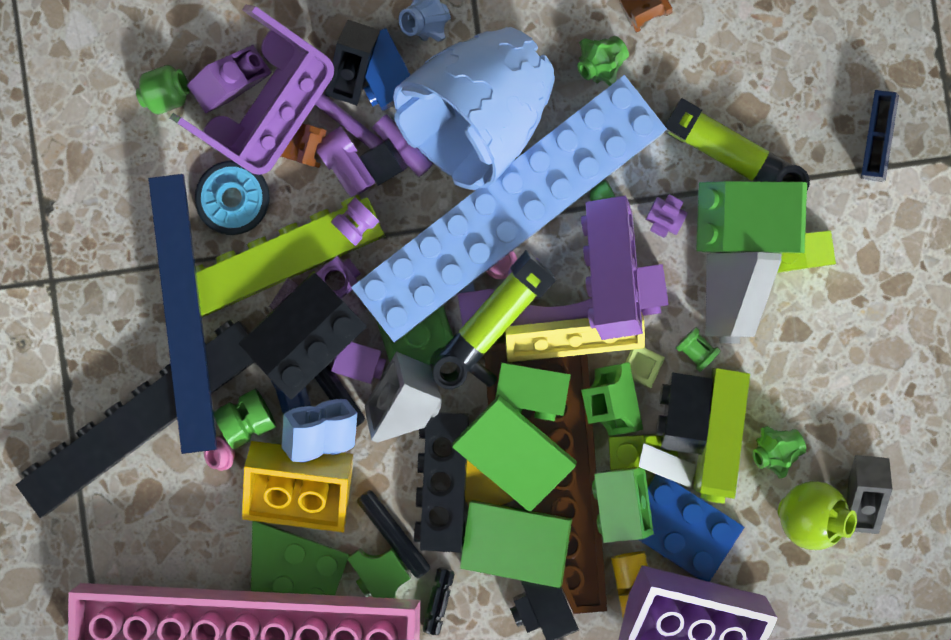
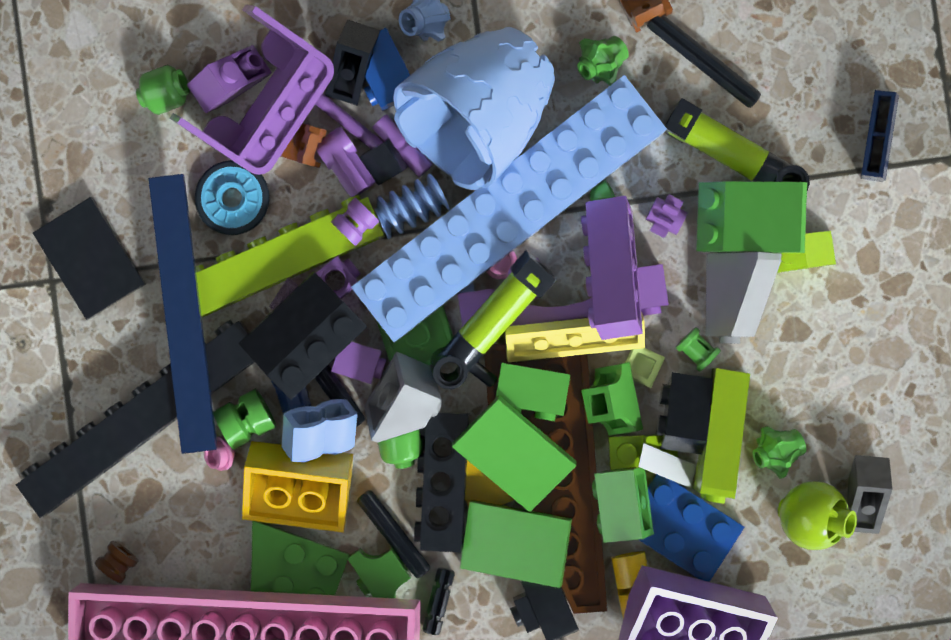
none -> black tile [33,197,146,320]
none -> reddish brown wheel [95,541,139,584]
none -> light blue piece [374,174,450,239]
none -> bright green head [377,430,424,469]
none -> black axle [647,15,761,108]

